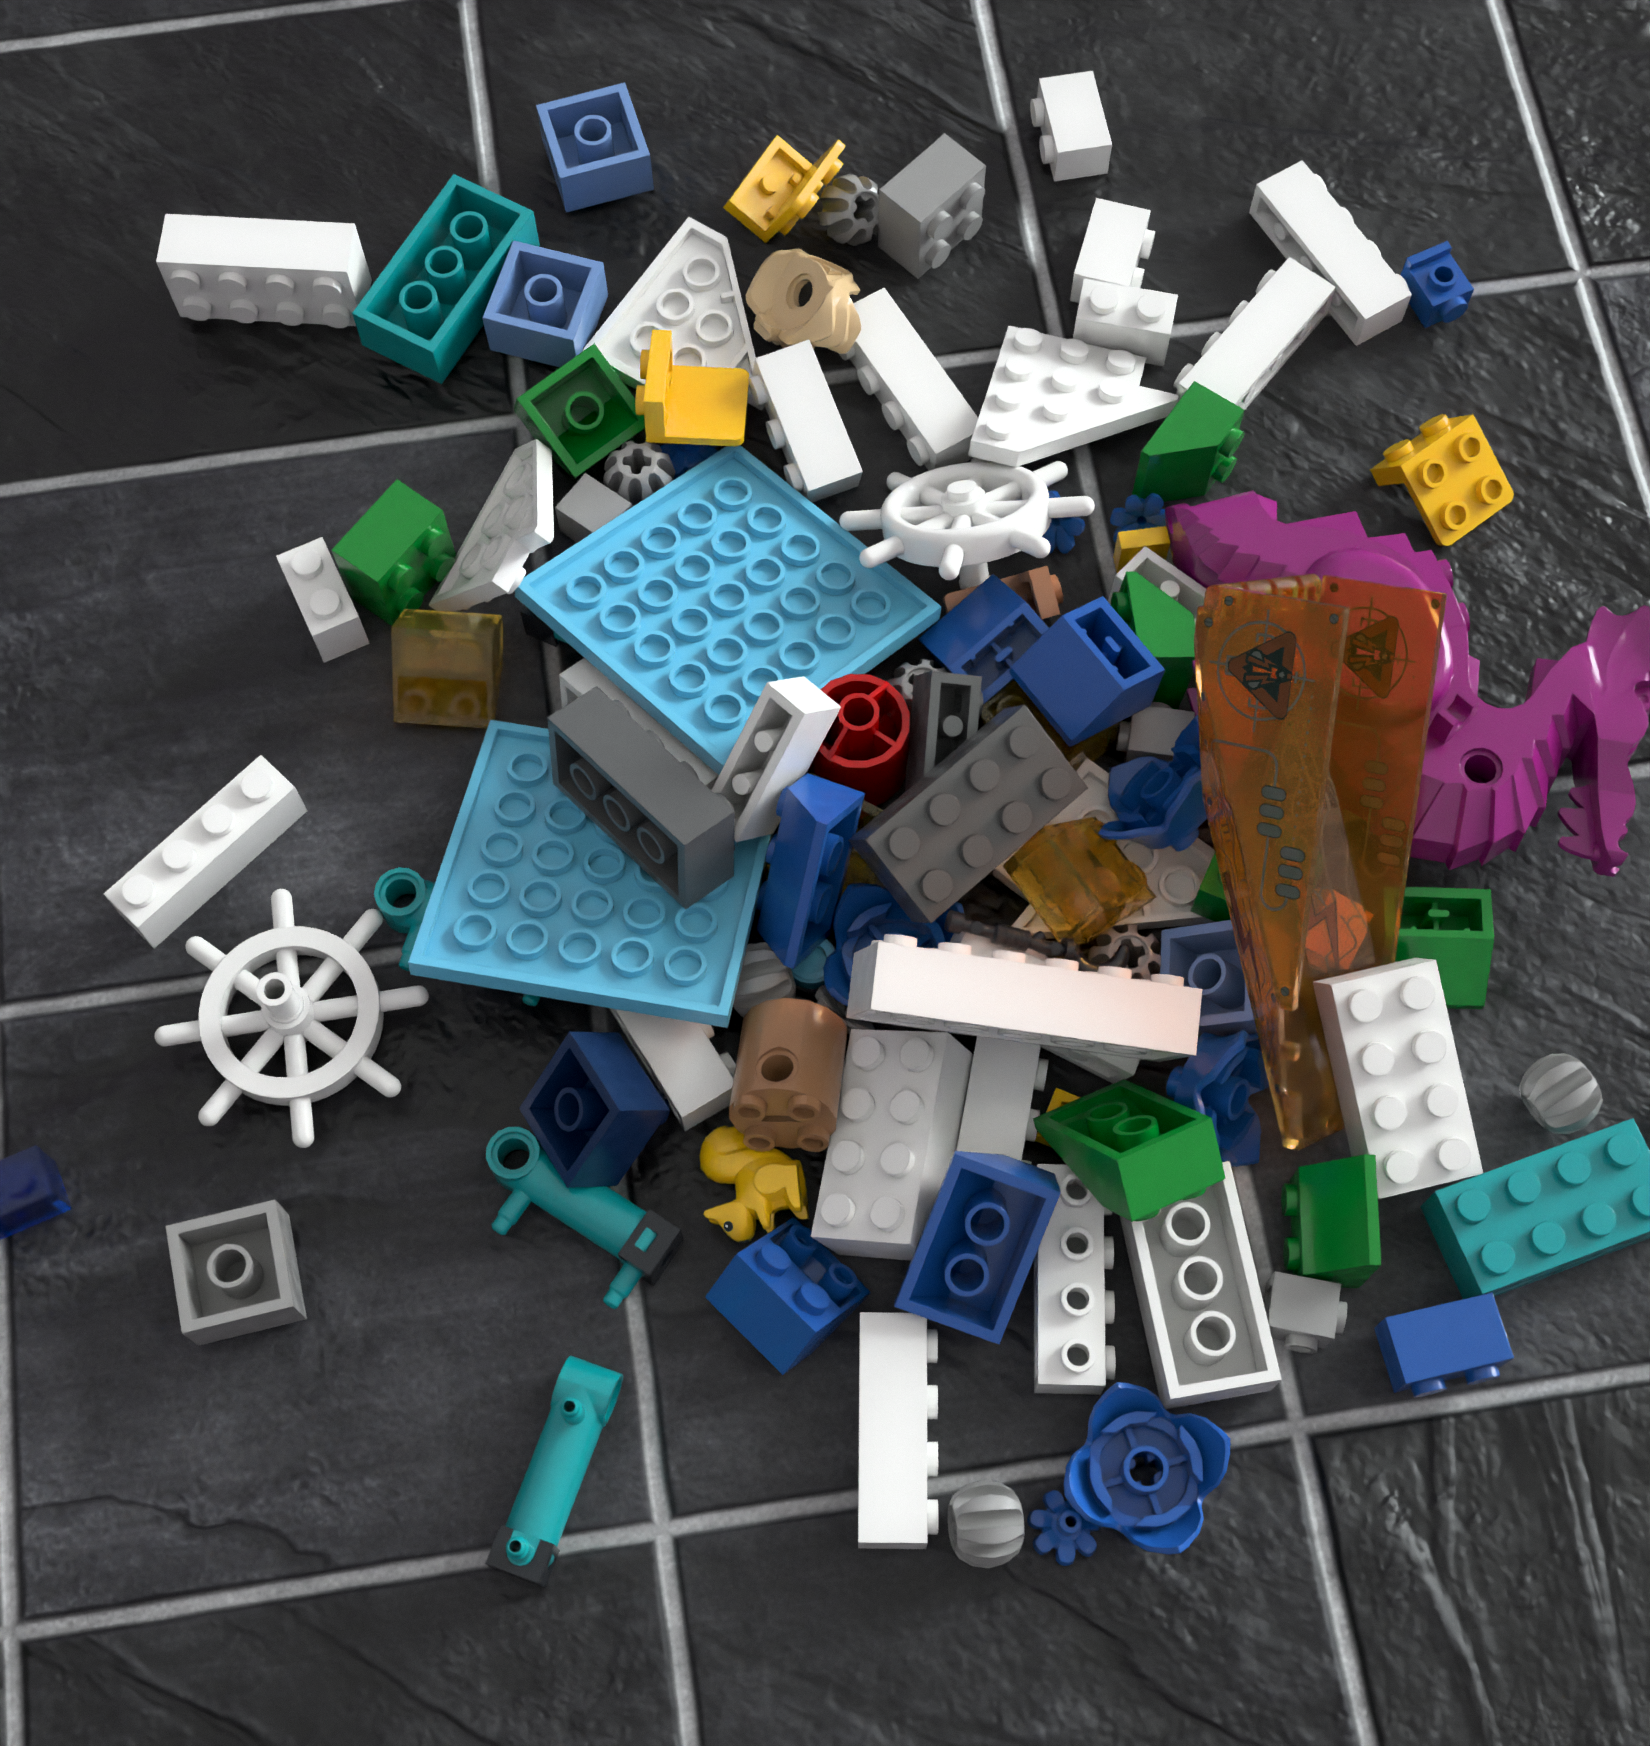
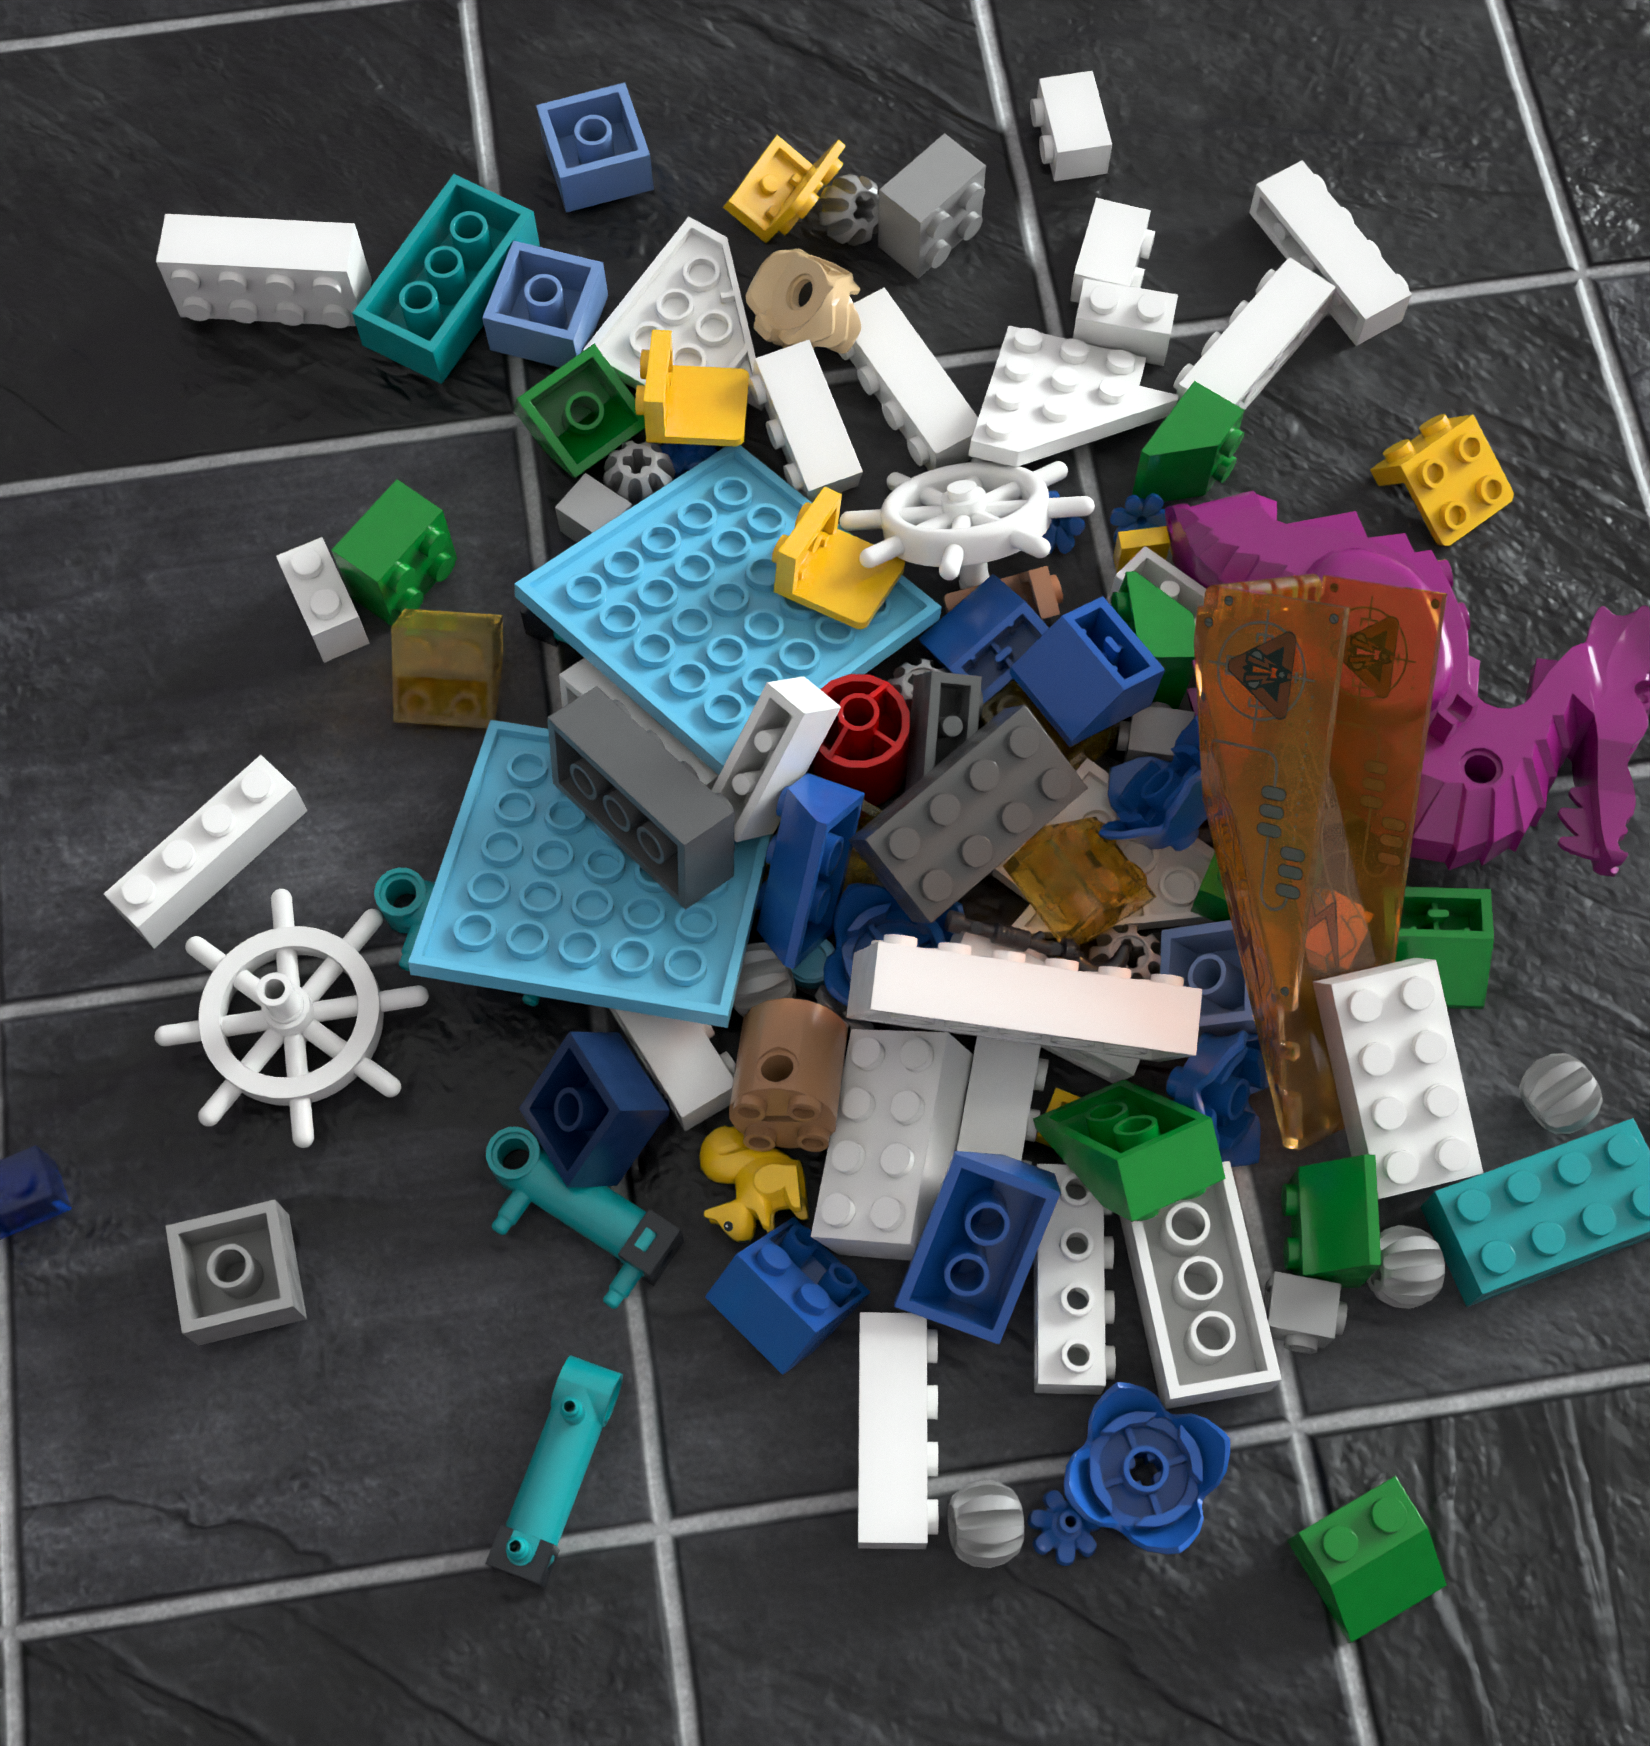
white wing [429,439,554,616] -> none
blue brick [1374,1292,1514,1398] -> none
blue brick [1401,241,1474,328] -> none
none -> yellow bracket [772,487,905,629]
none -> green slope [1287,1476,1447,1643]
none -> light grey piece [1367,1225,1445,1309]

